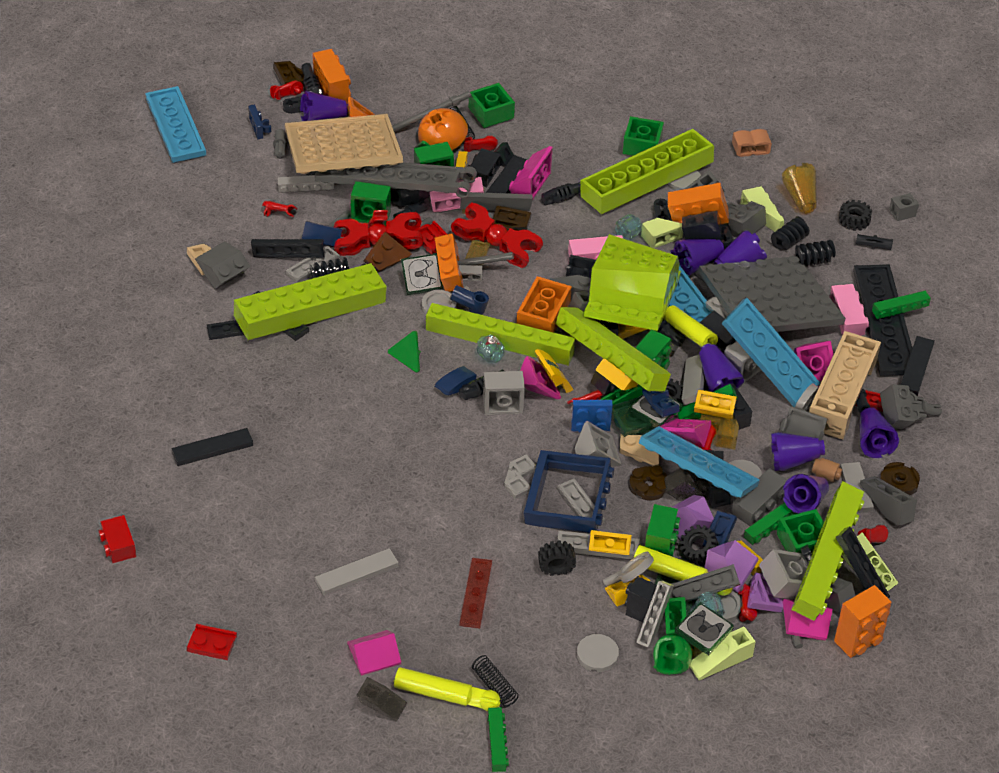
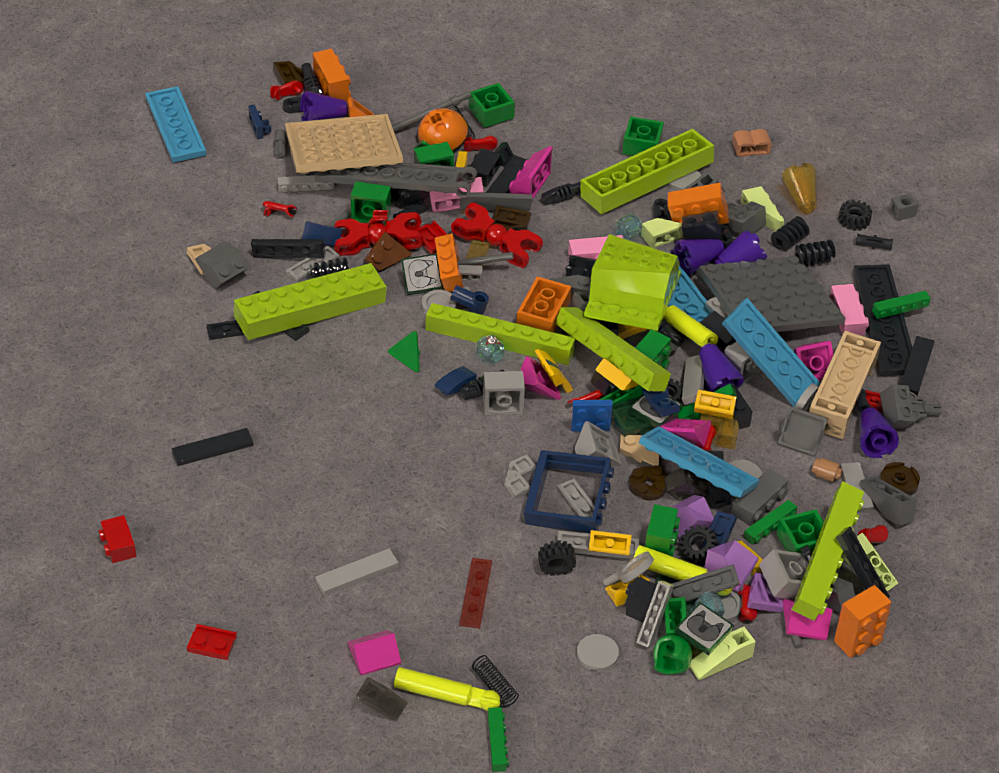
dark purple cone [771,432,825,472] -> none
dark purple cone [783,474,829,514] -> none

